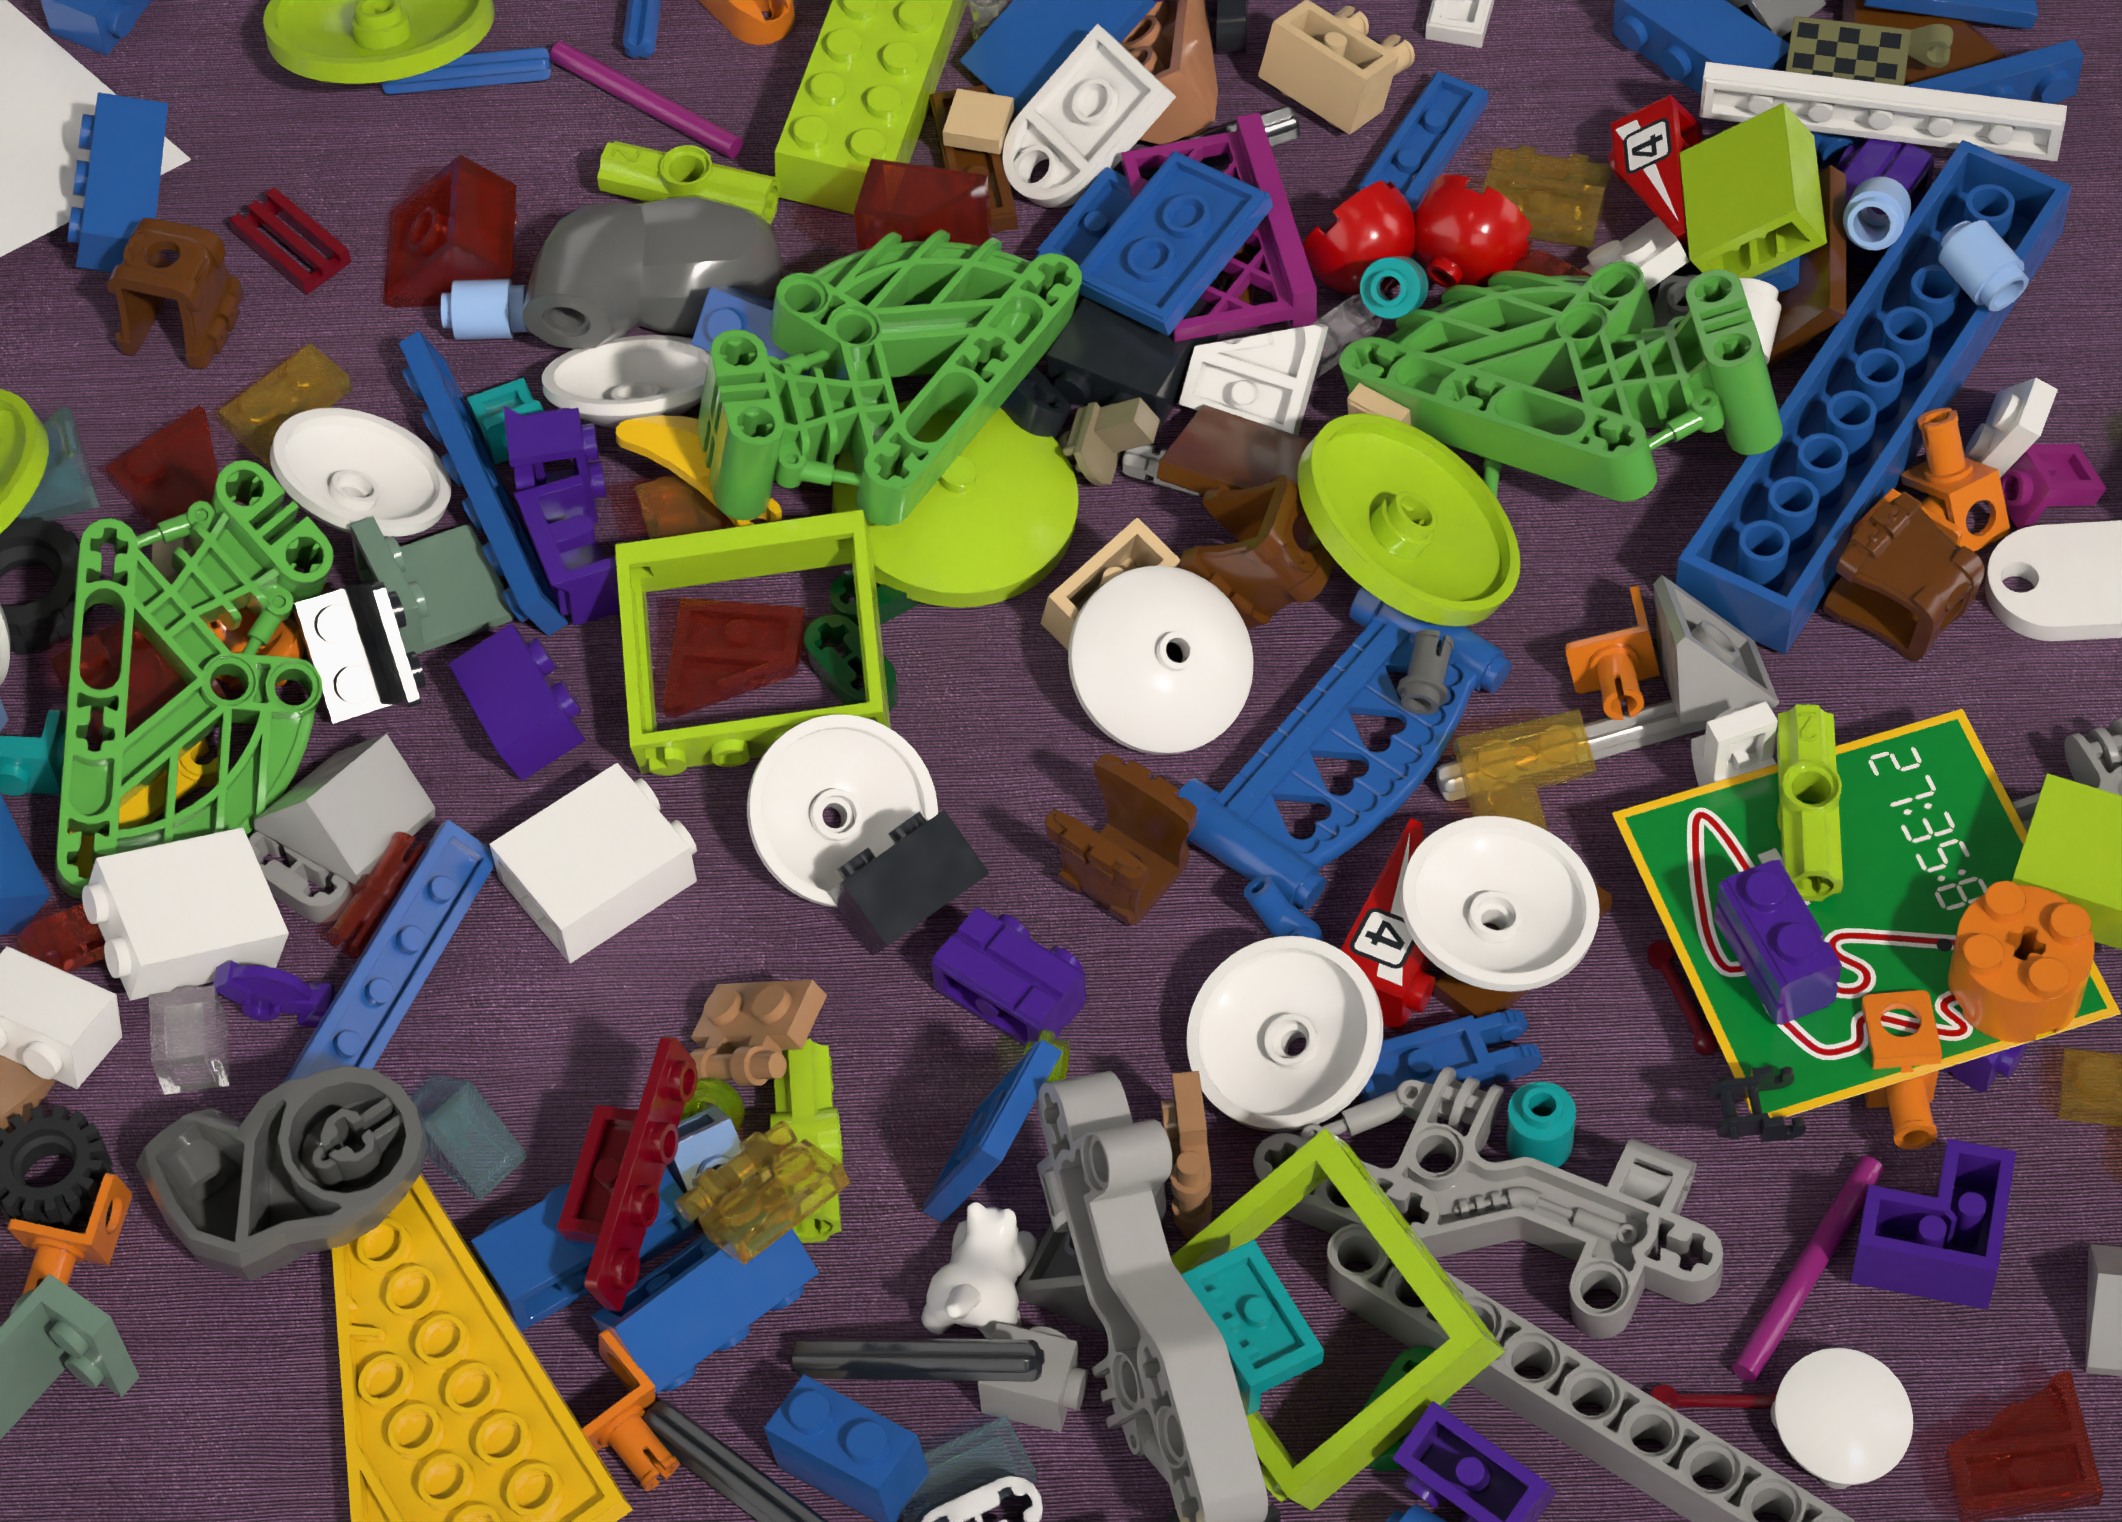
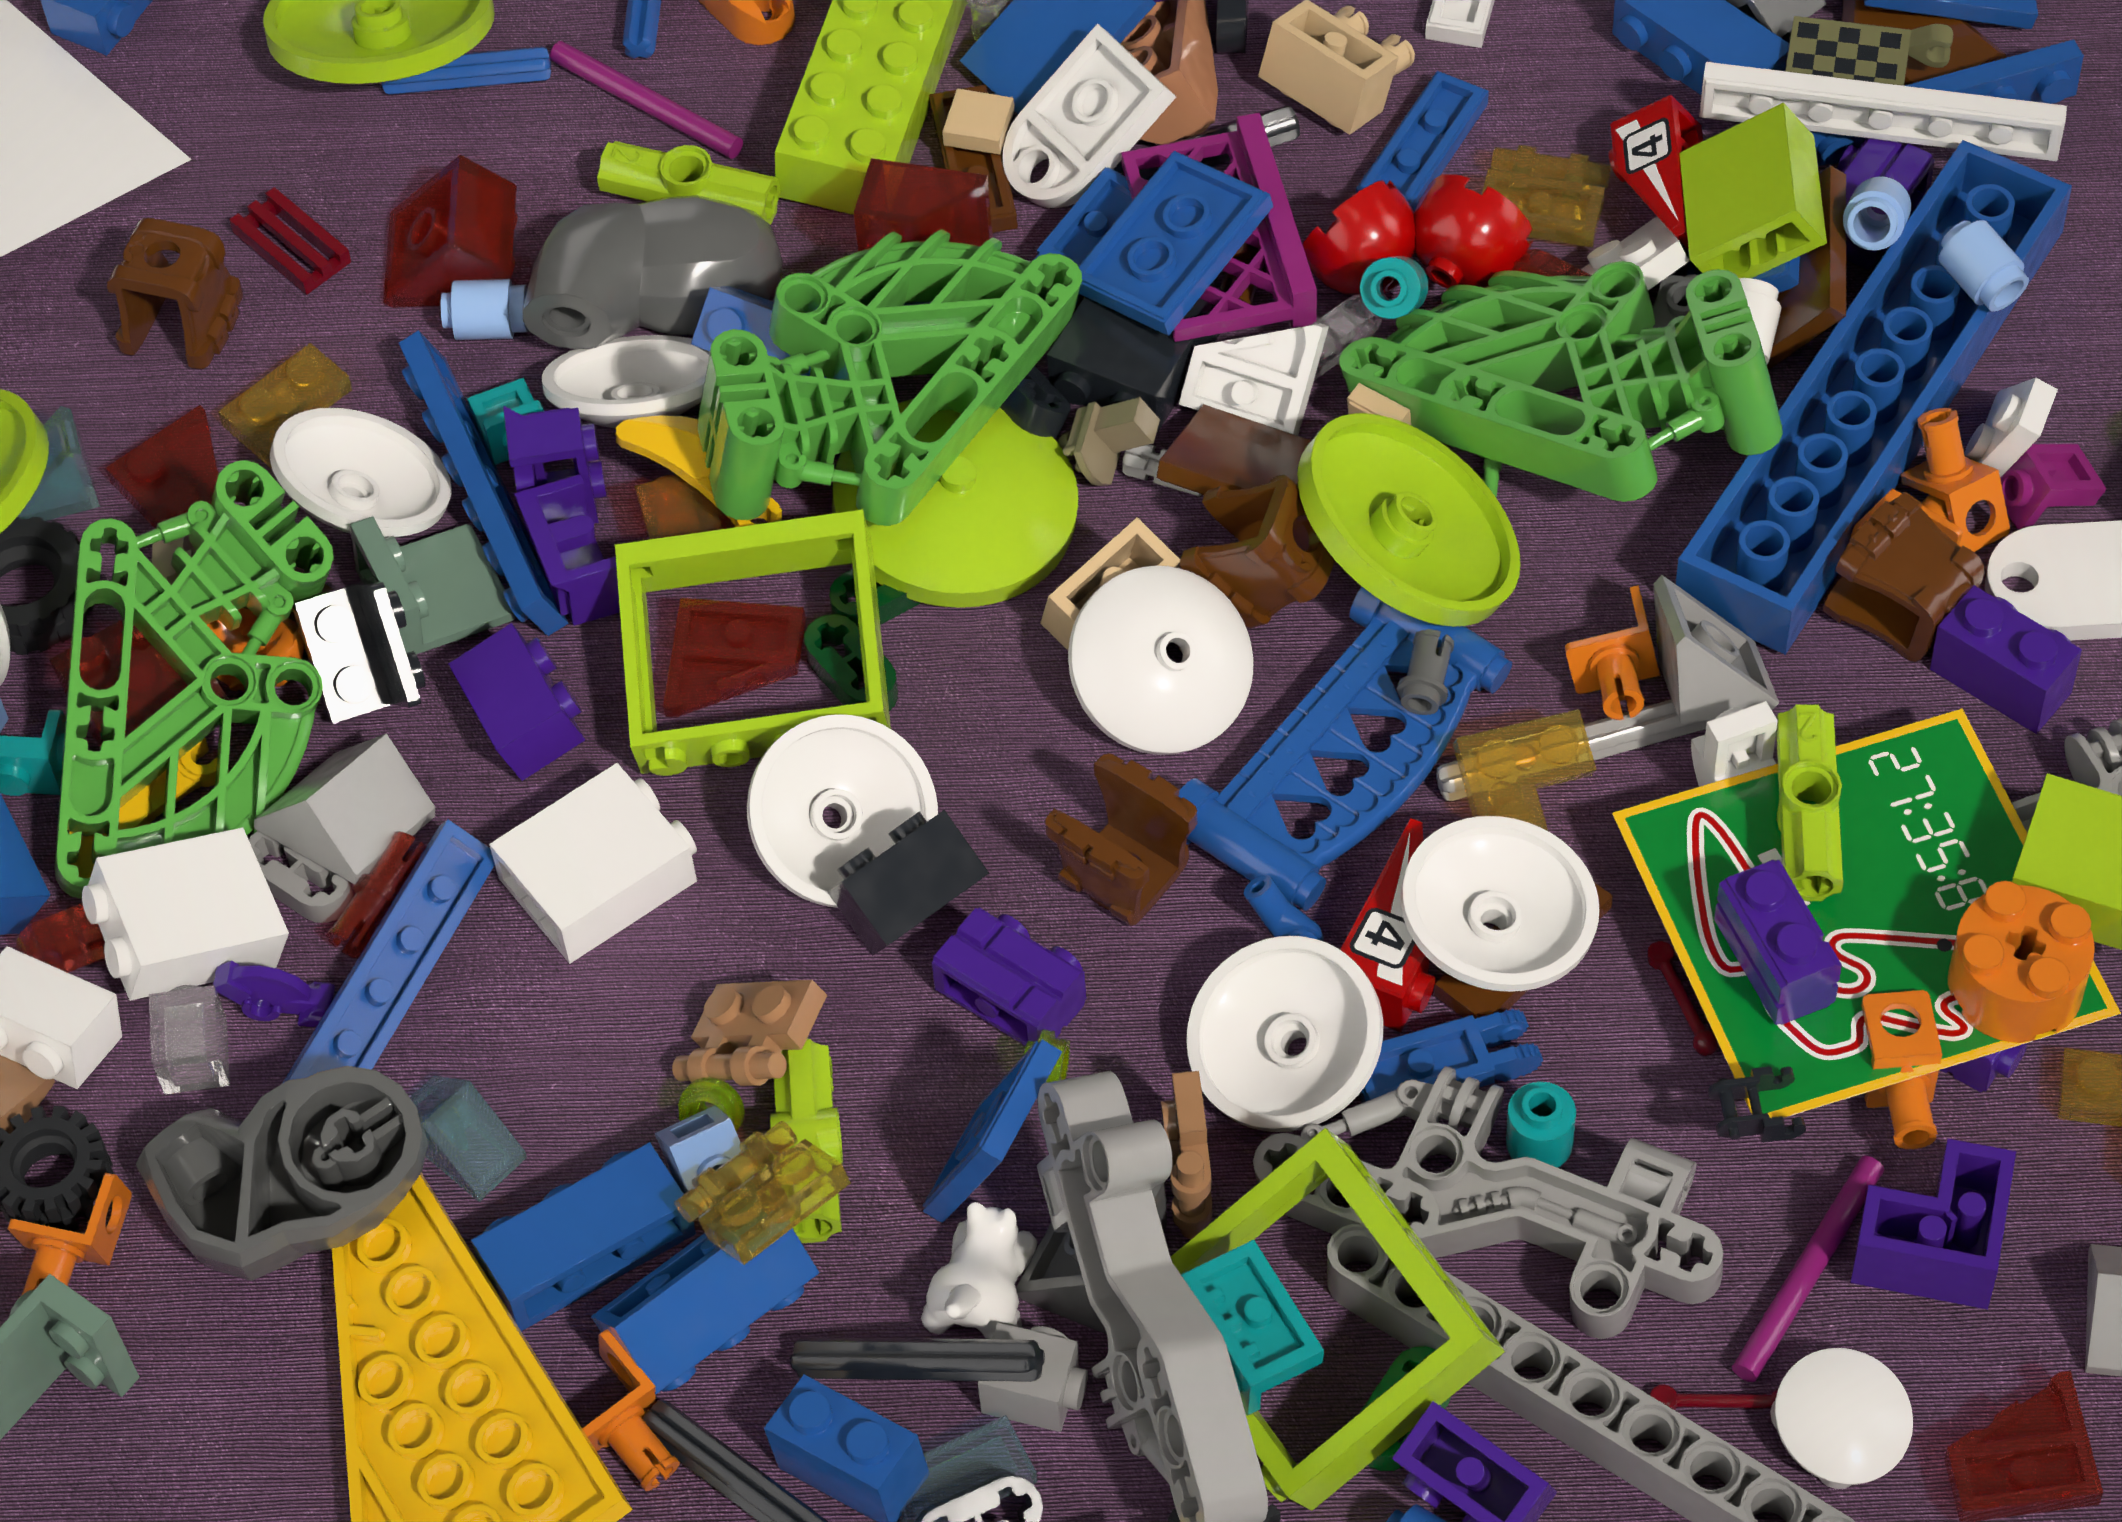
blue brick [67,92,168,272] -> none
dark red bracket [557,1036,698,1311] -> none
none -> dark purple brick [1930,585,2082,734]

